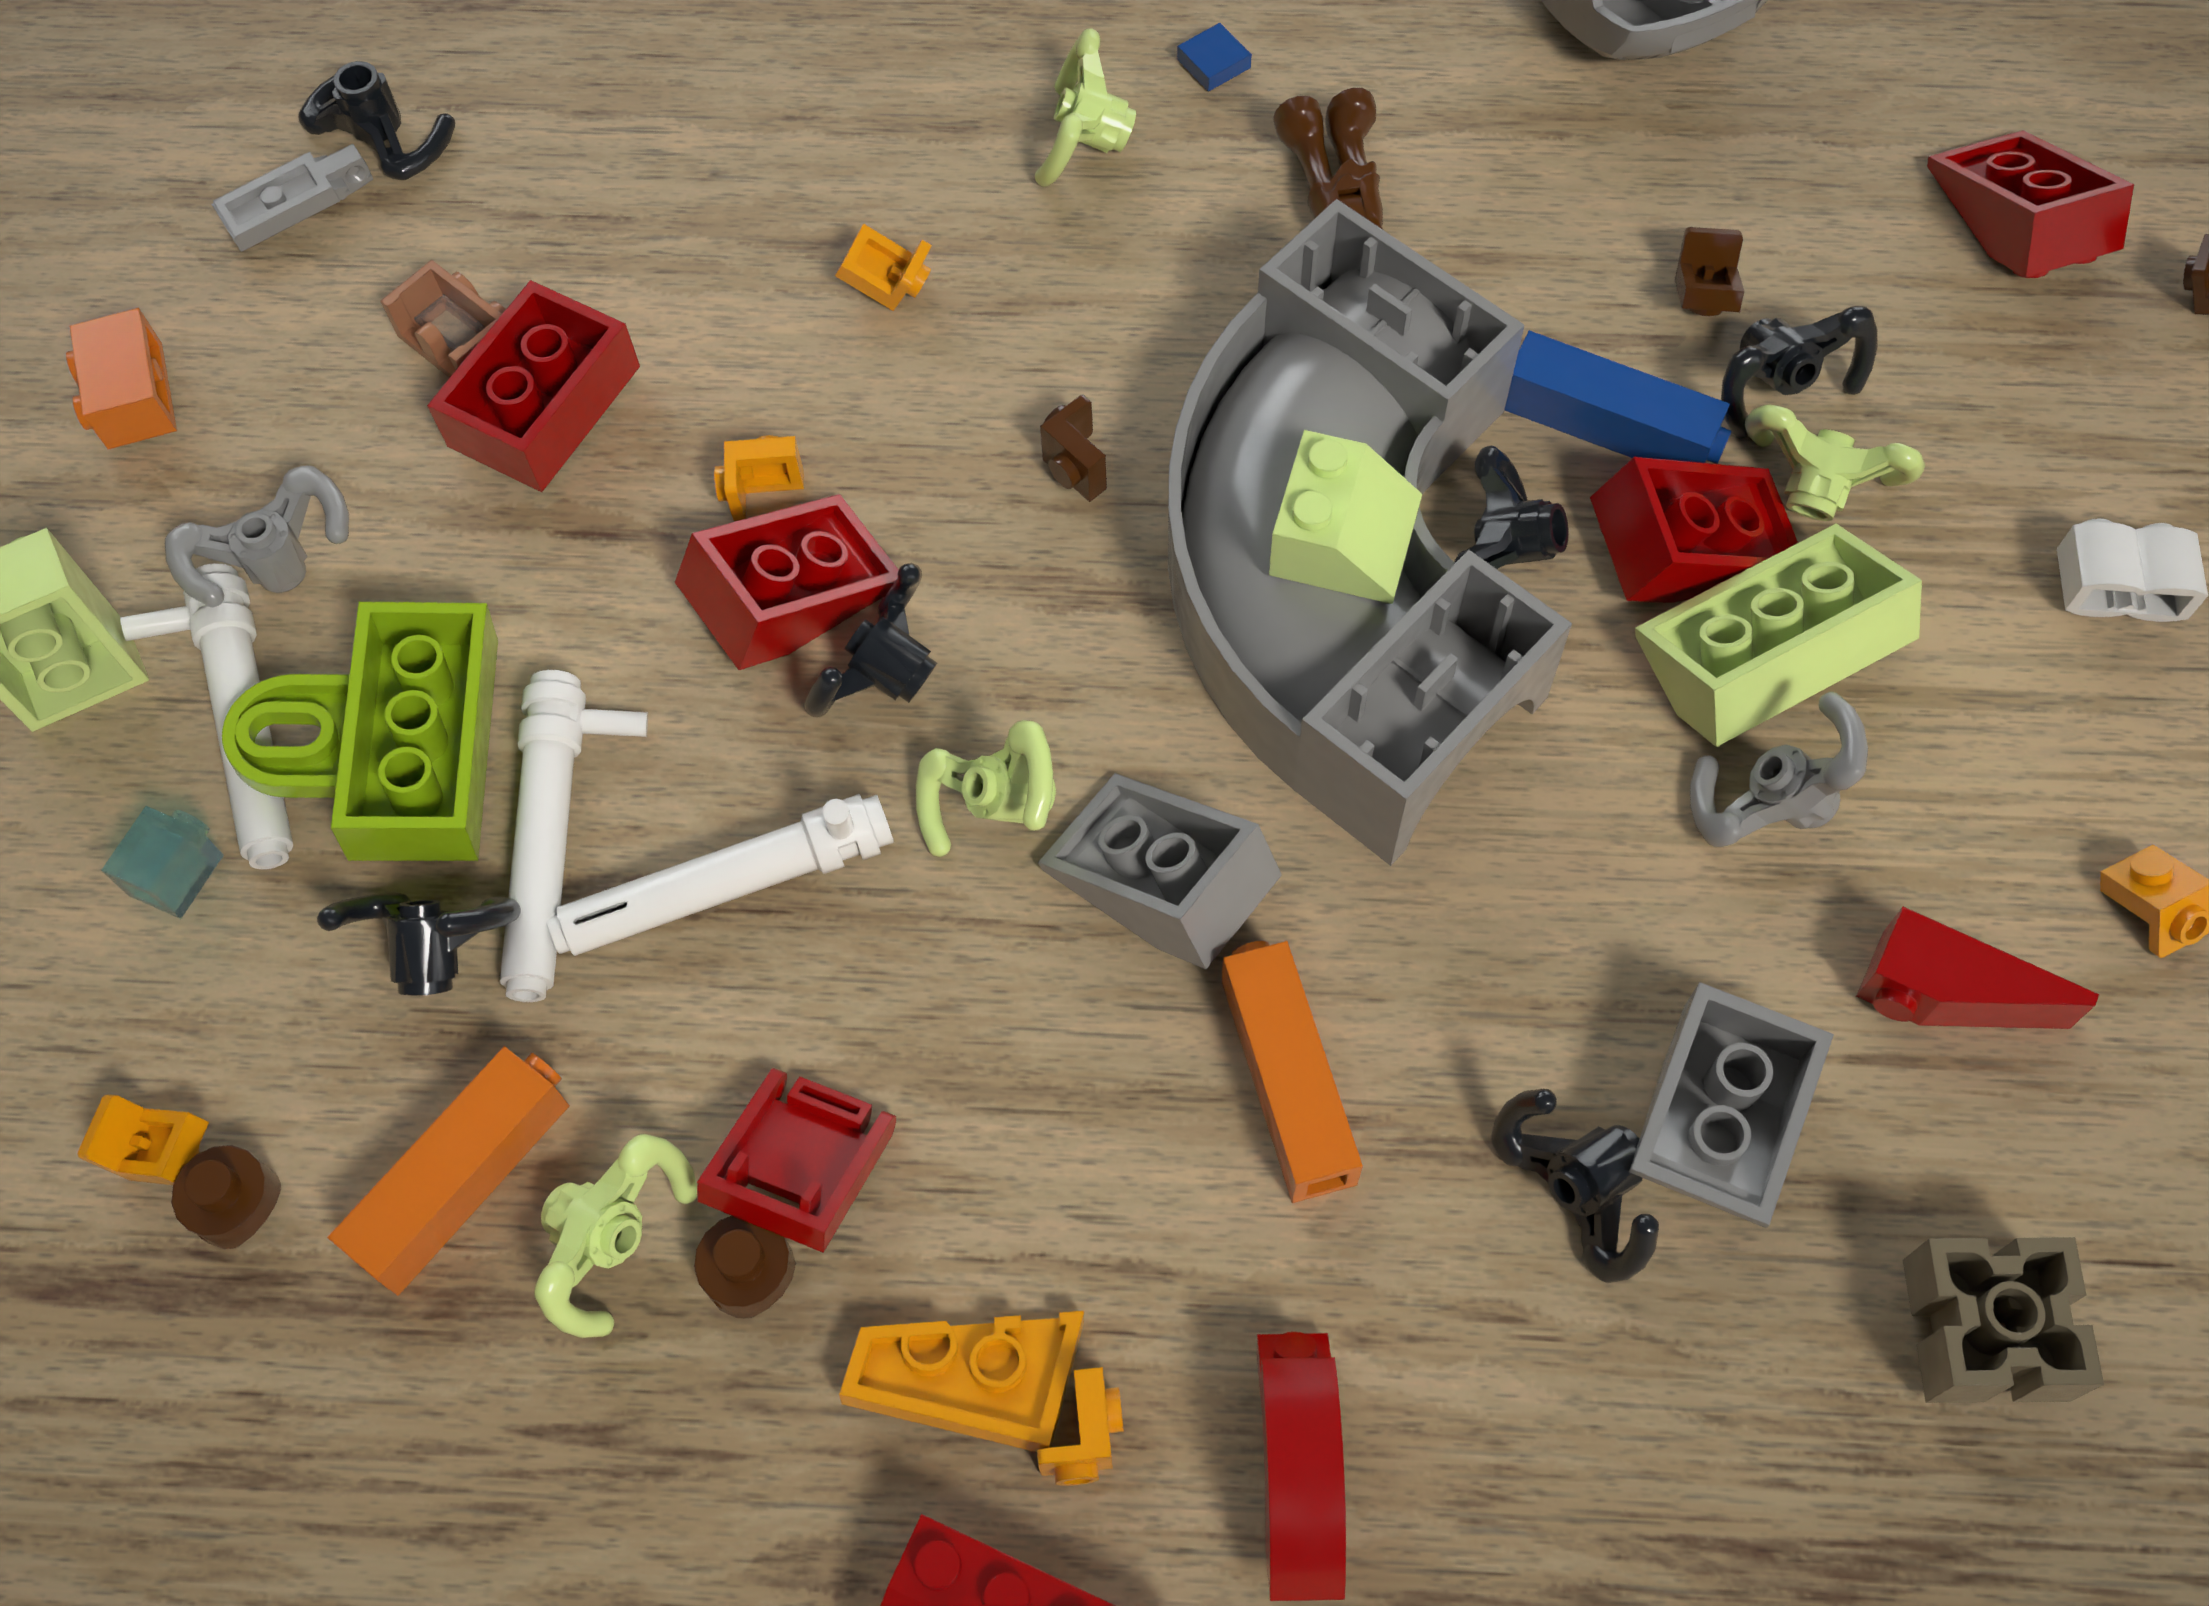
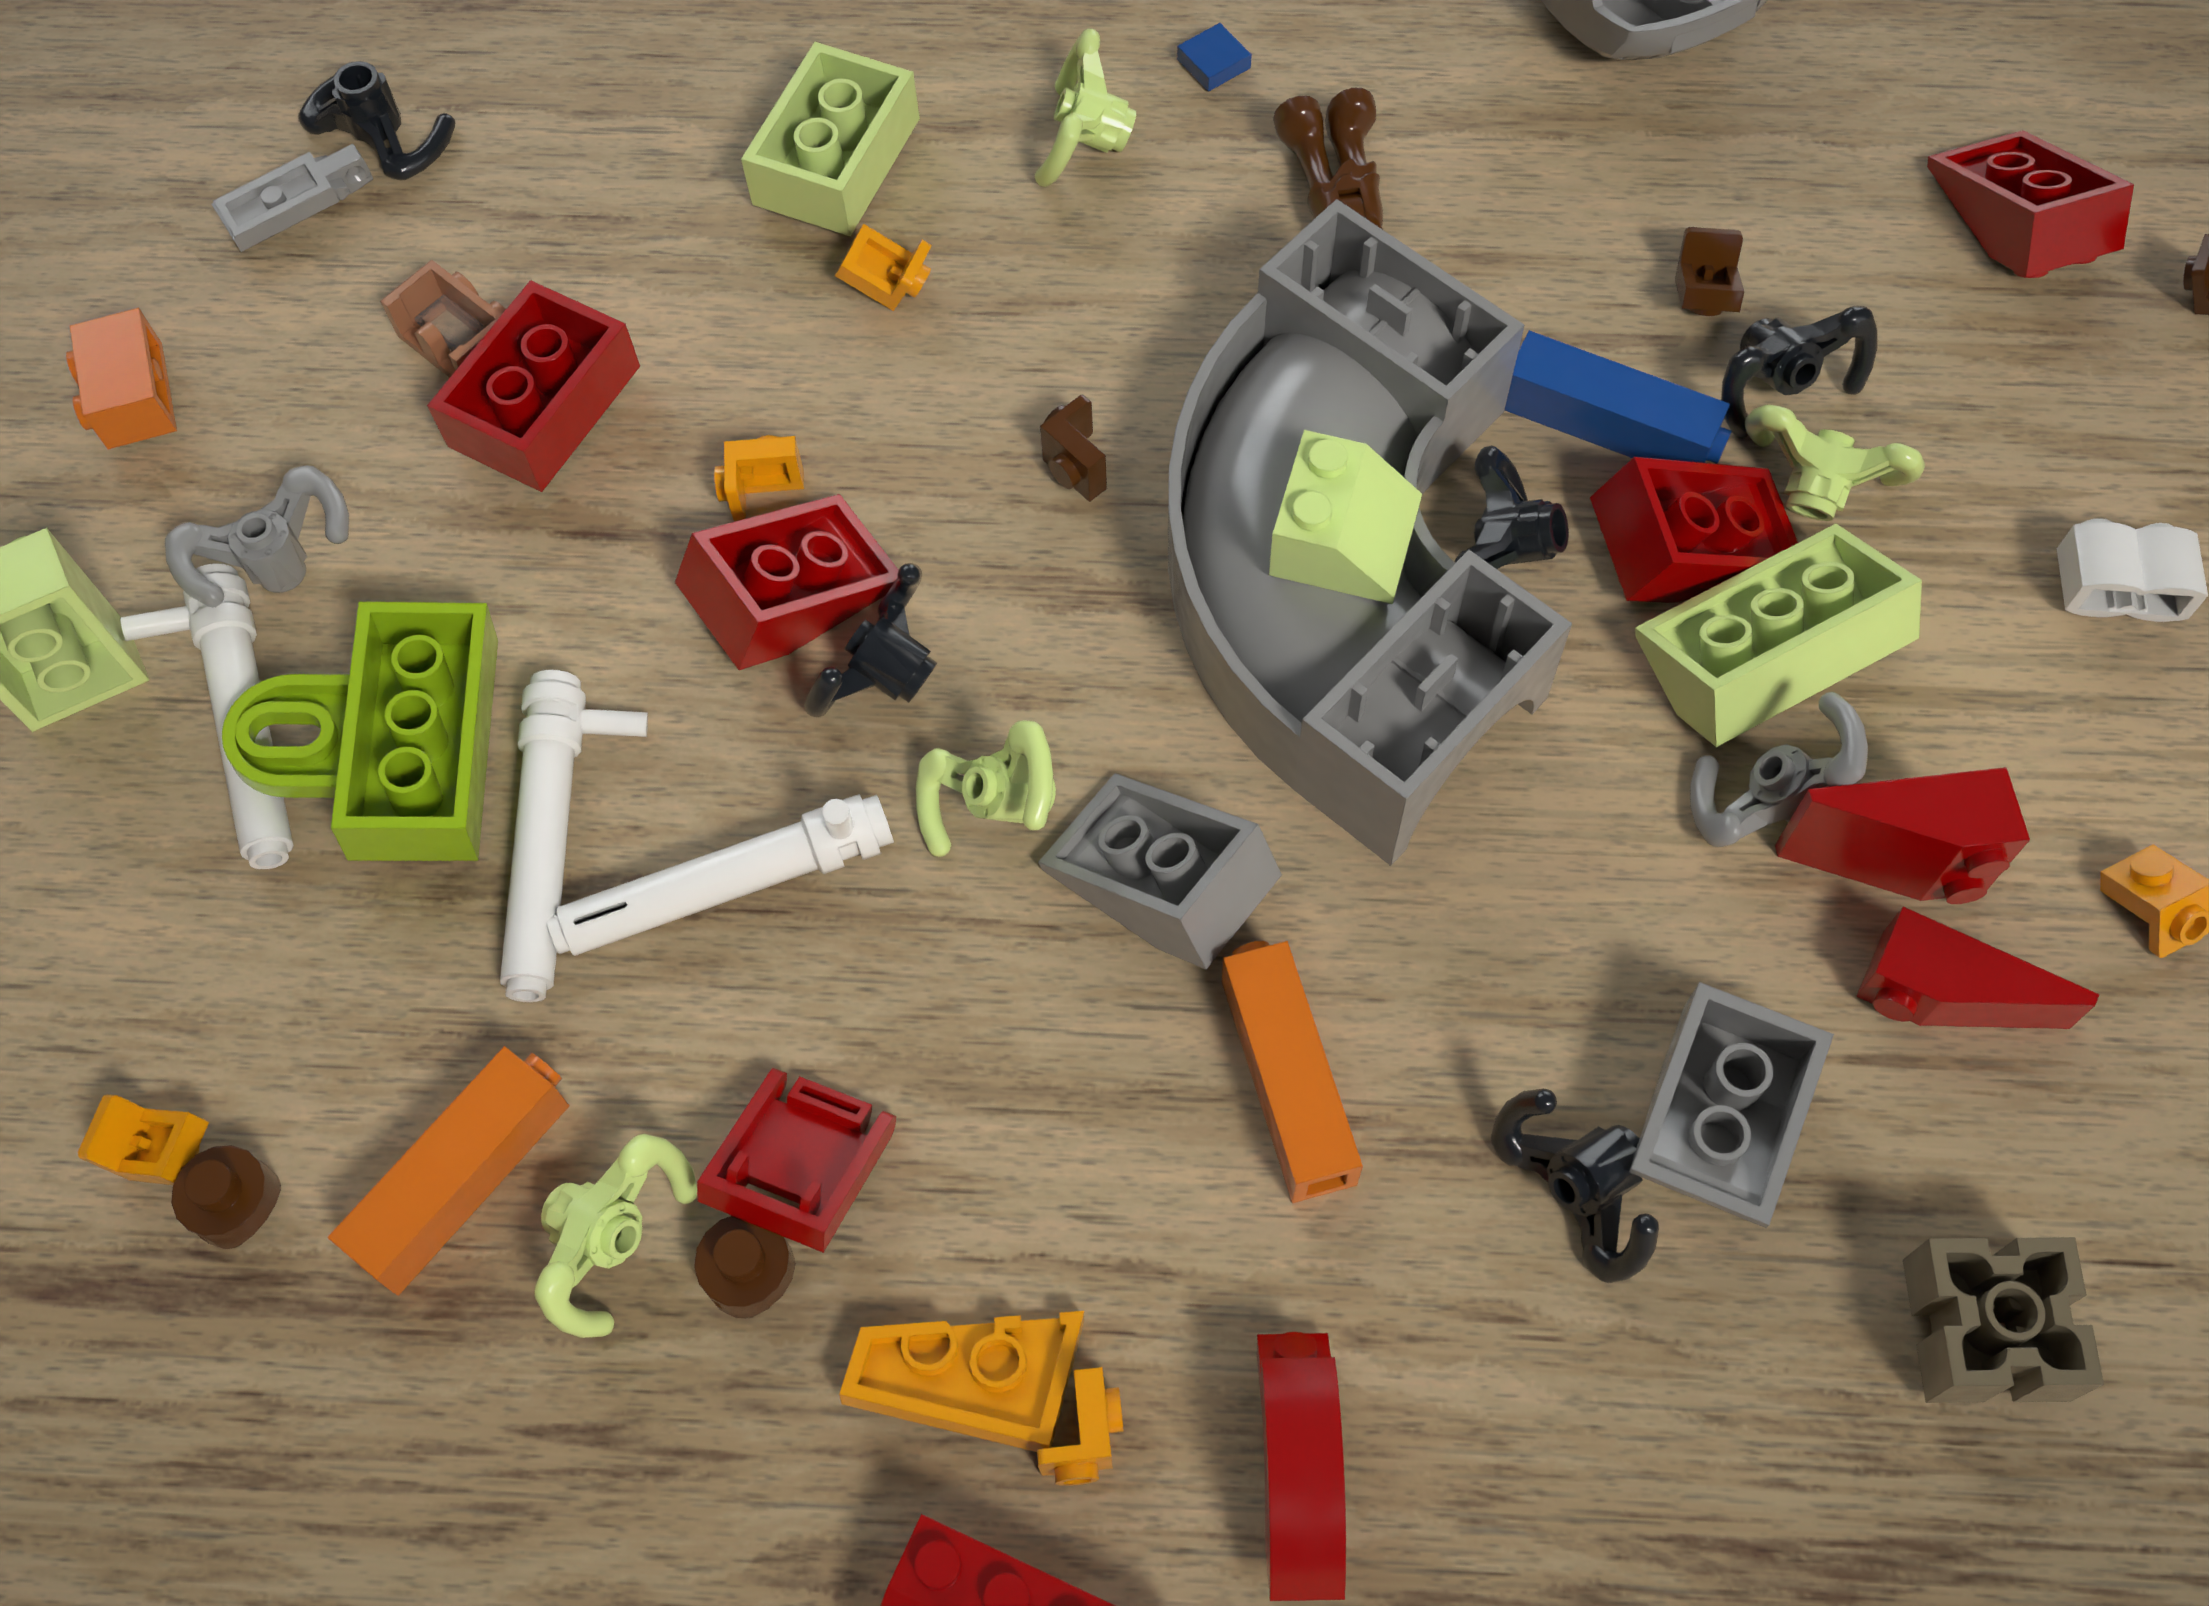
clear light blue brick [101,806,224,919] -> none
black piece [317,893,521,996] -> none
none -> yellowish green brick [741,42,920,237]
none -> red slope [1775,767,2030,904]

